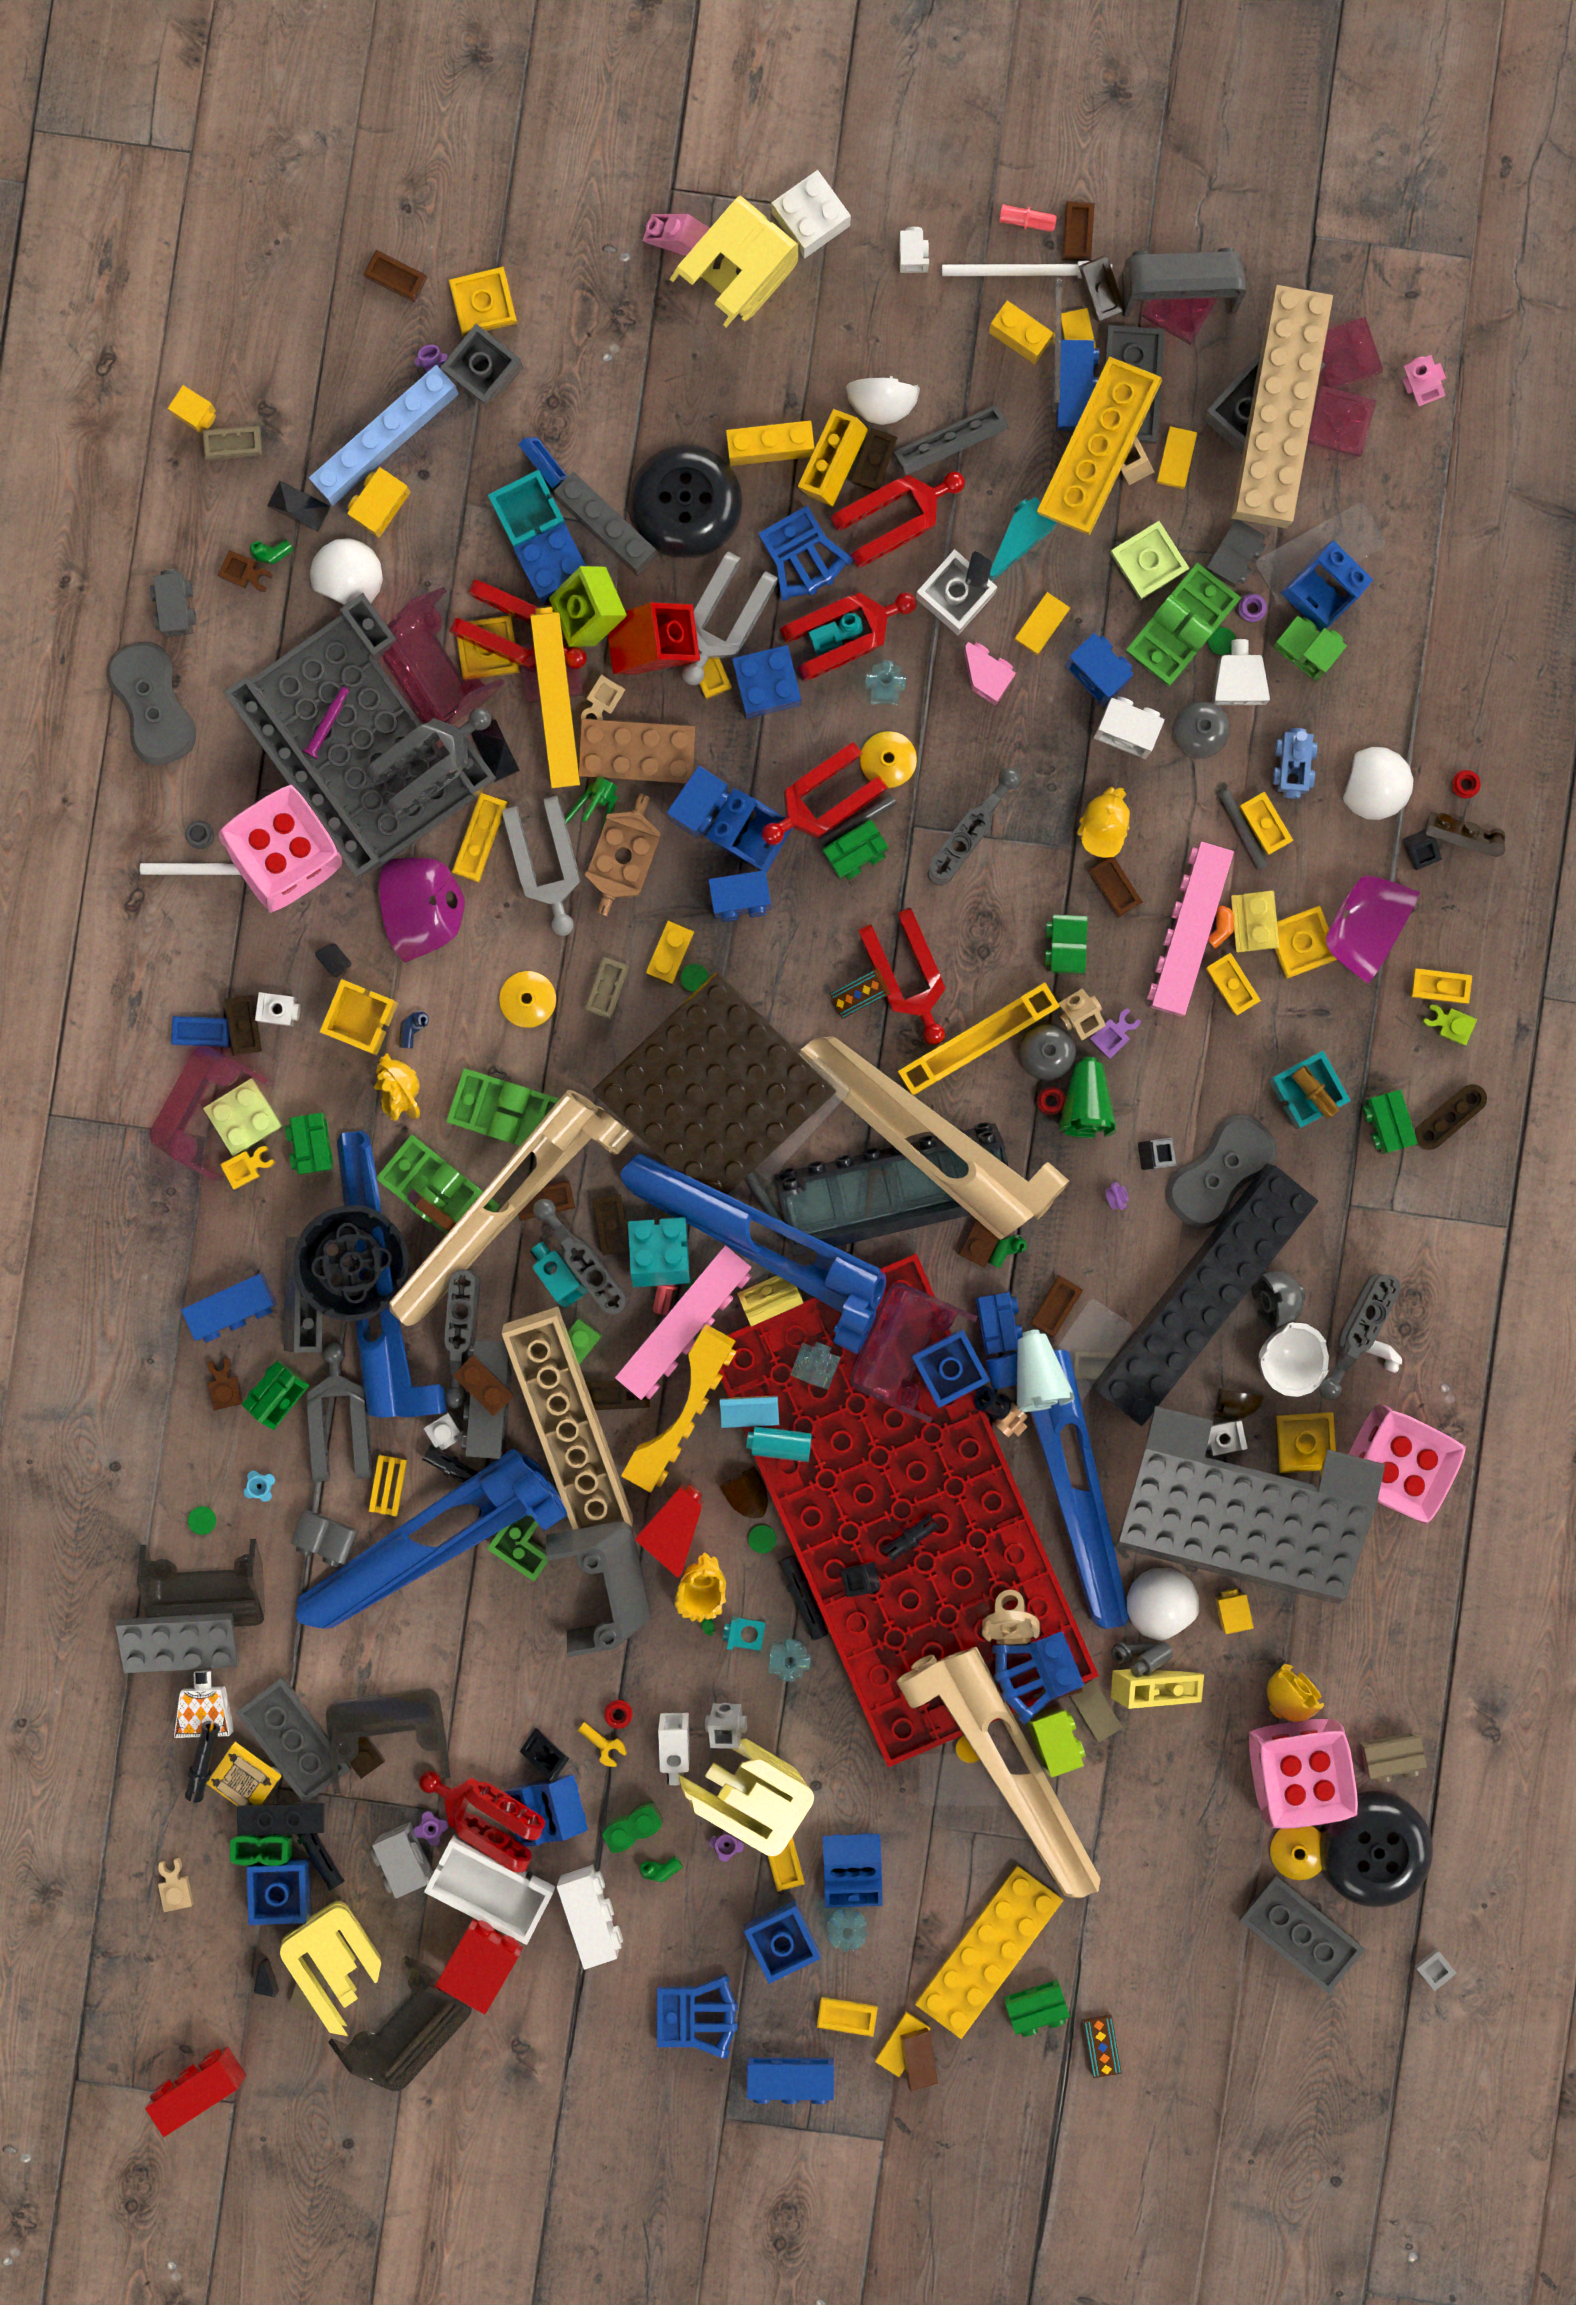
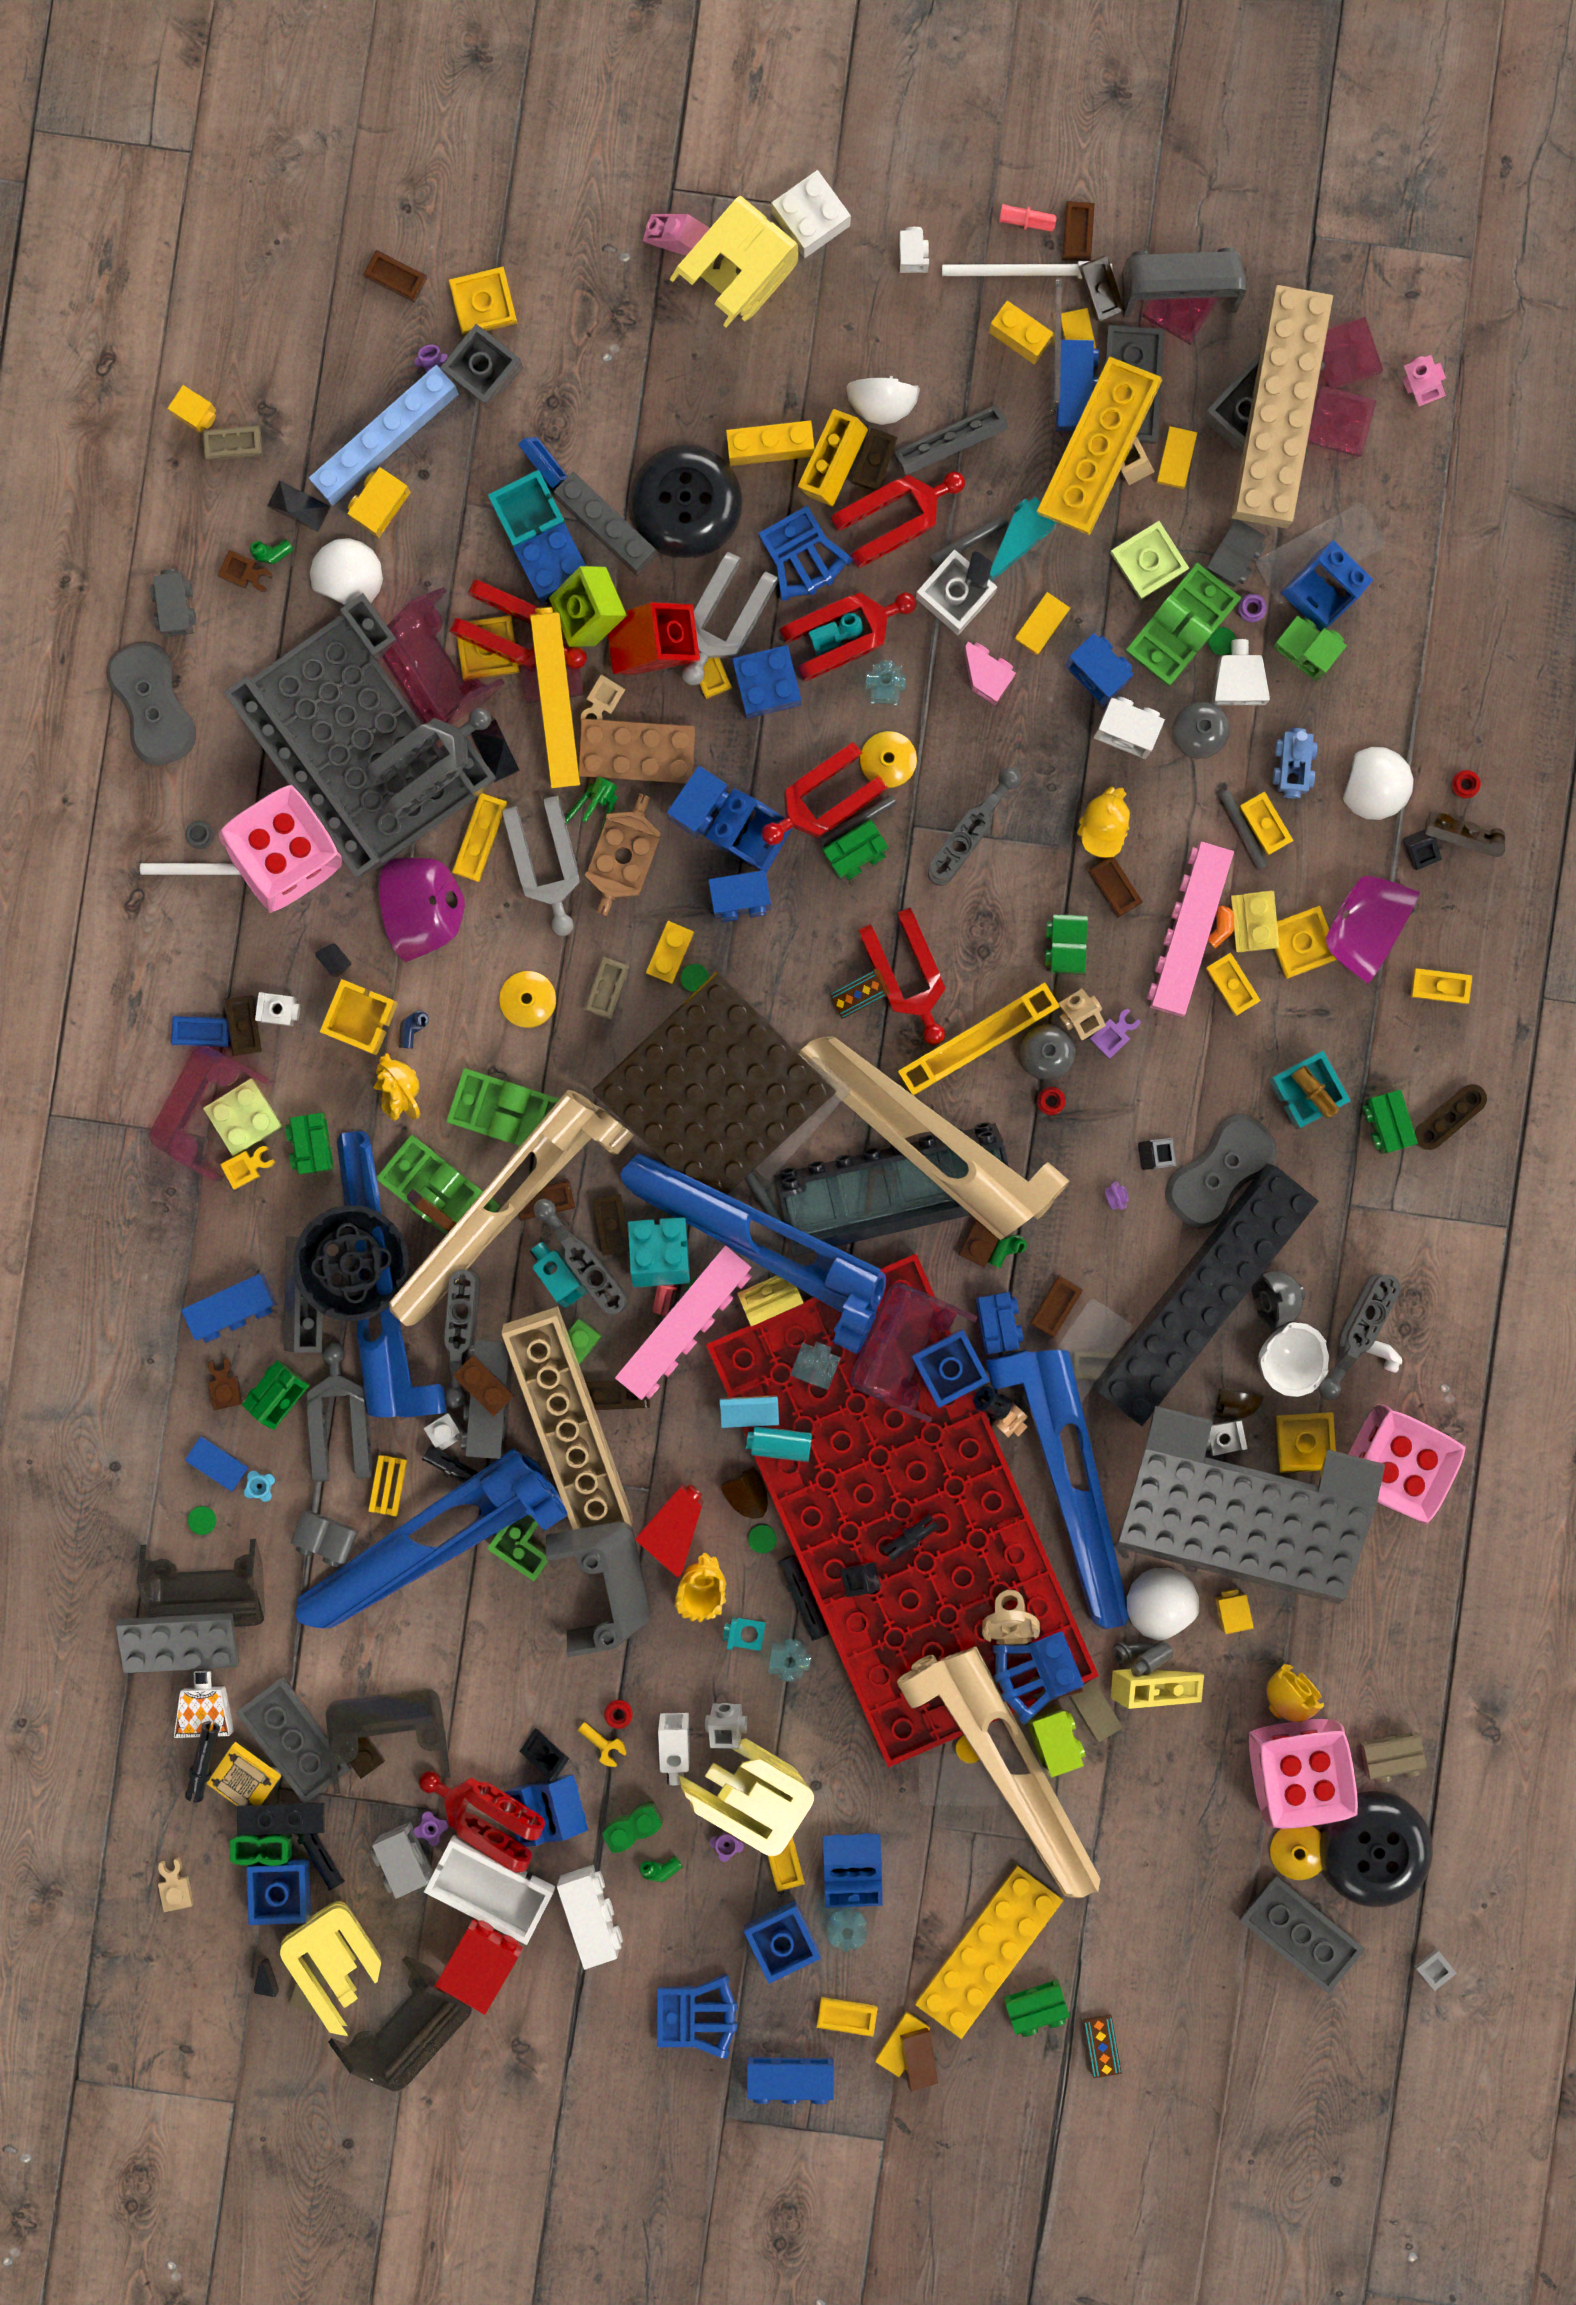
red brick [145,2047,247,2138] -> none
magenta piece [302,686,350,759] -> none
yellow arch [621,1324,736,1493] -> none
green piece [701,1618,716,1636] -> none
light aqua cone [1017,1330,1075,1412] -> none
green cone [1059,1057,1116,1138] -> none
lime plate [1422,1005,1477,1046] -> none
none -> blue tile [185,1436,249,1492]
none -> dark grey piece [929,515,1009,566]

